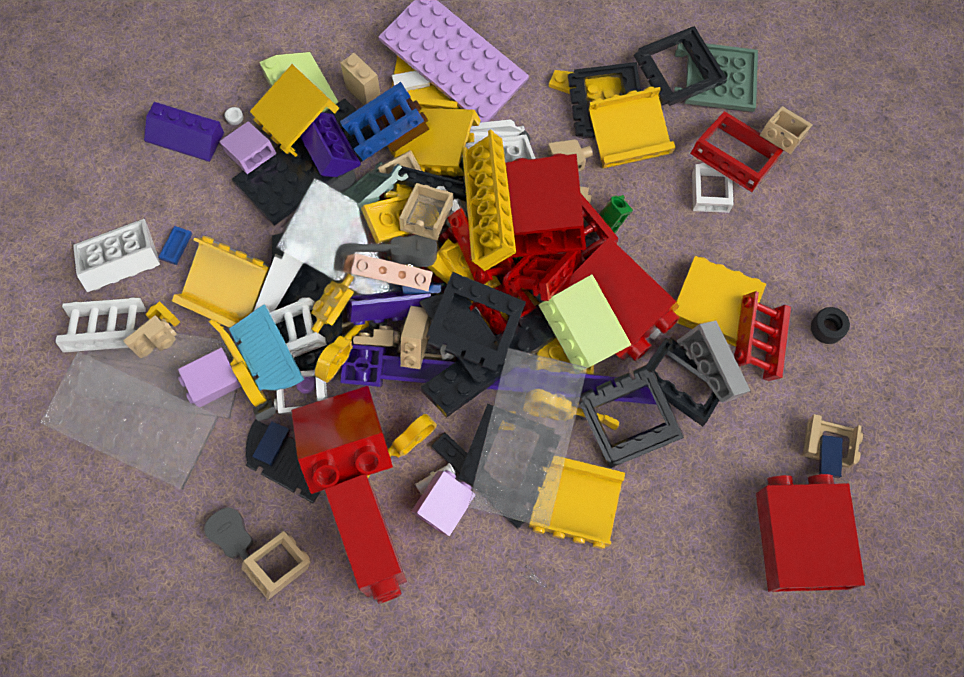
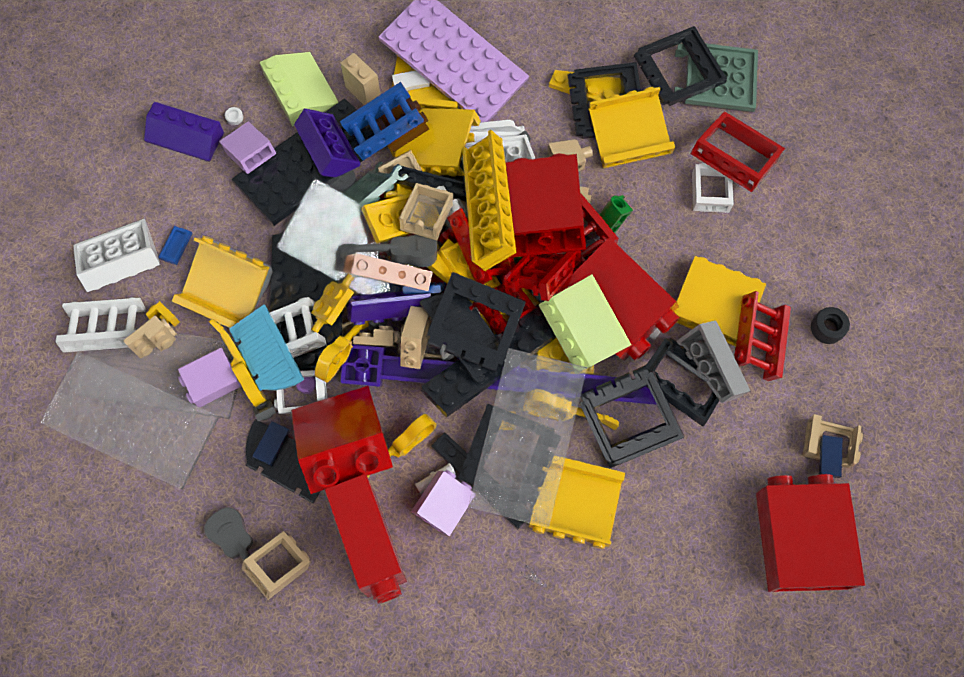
yellow panel [250,64,339,157] -> none
white wedge [254,239,309,313] -> none
tan window [760,106,813,154] -> none

